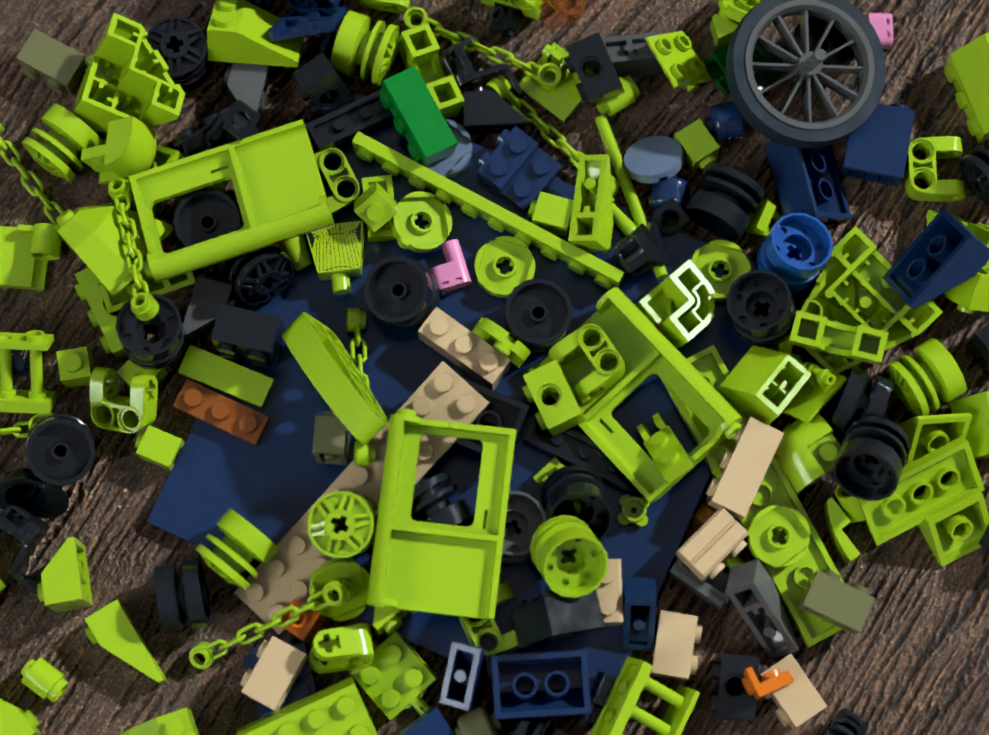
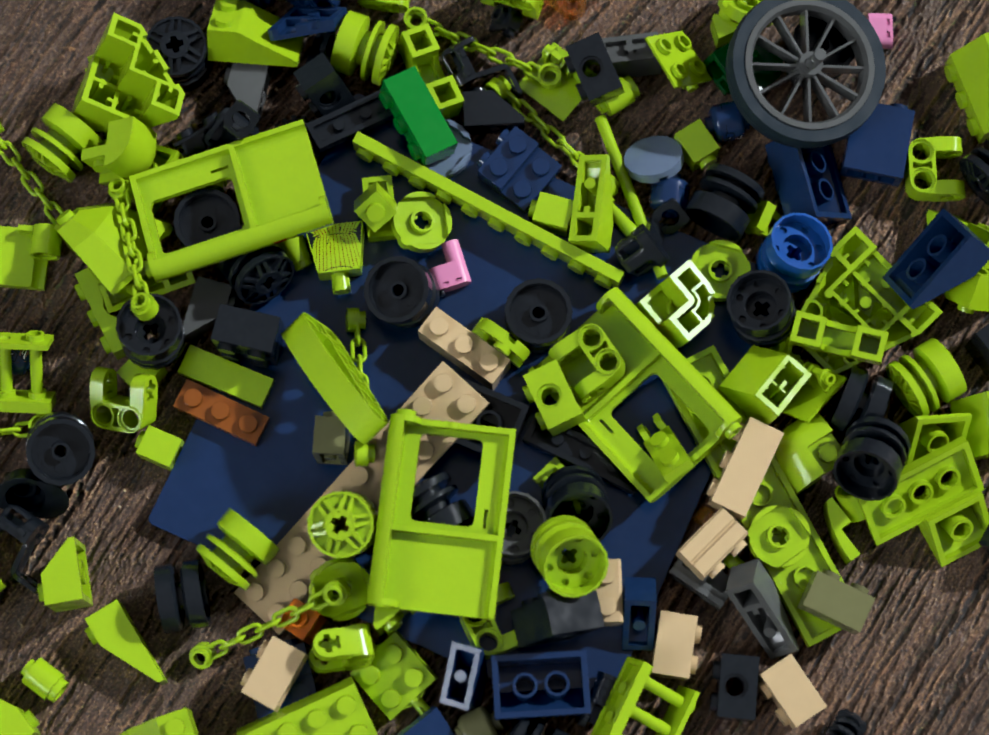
olive brick [16,28,89,95] -> none
lime brick [56,346,95,389] -> none
lime piece [314,148,360,215] -> none
lime plate [474,236,535,298] -> none
lime plate [618,495,650,527] -> none
orange bracket [741,666,794,700] -> none

